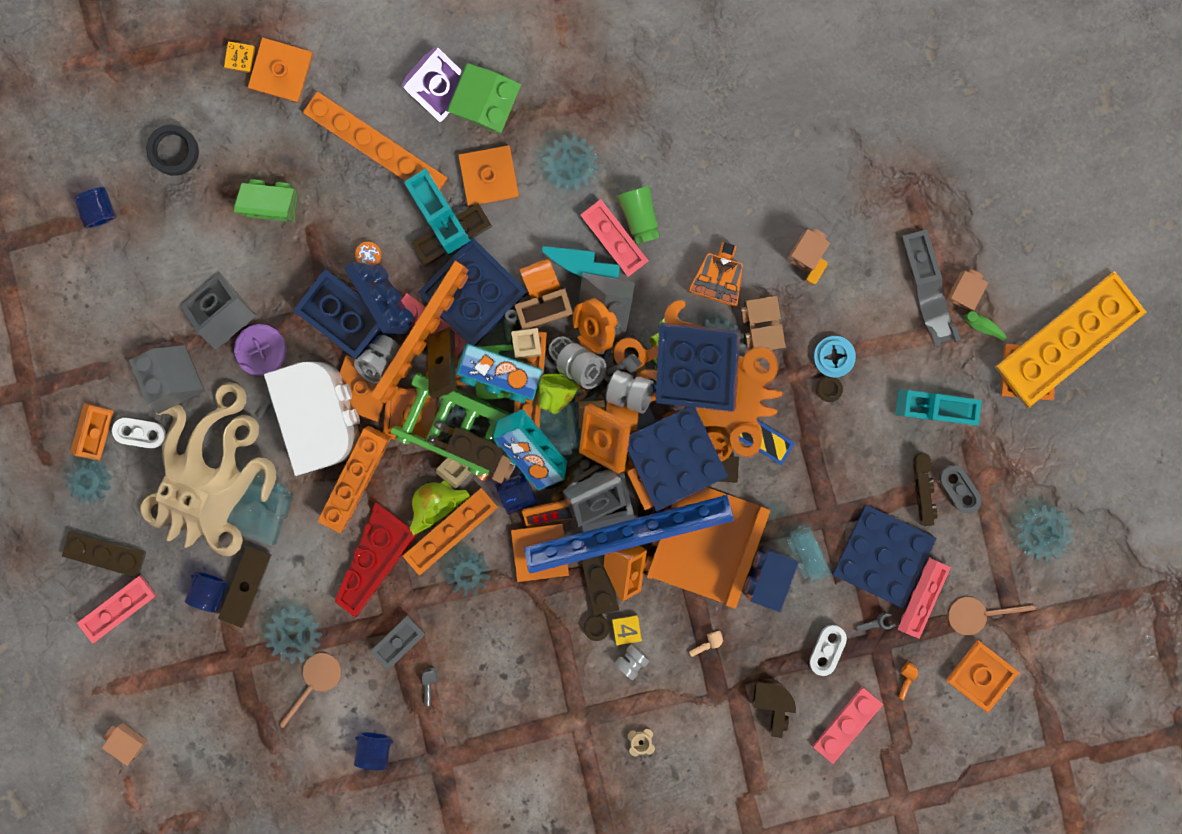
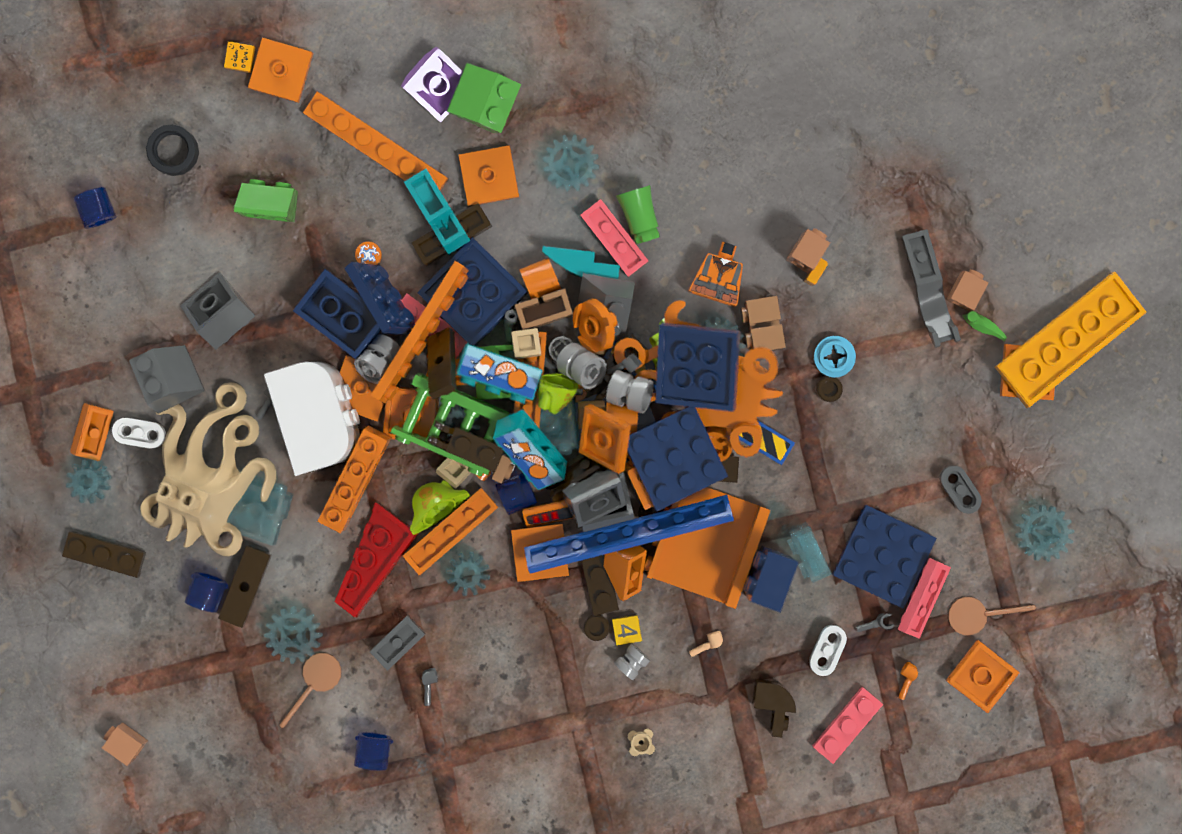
coral plate [77,575,157,644] -> none
medium lavender tile [234,324,287,376] -> none
teal slope [895,390,982,426] -> none
dark brown hinge [913,452,938,526] -> none

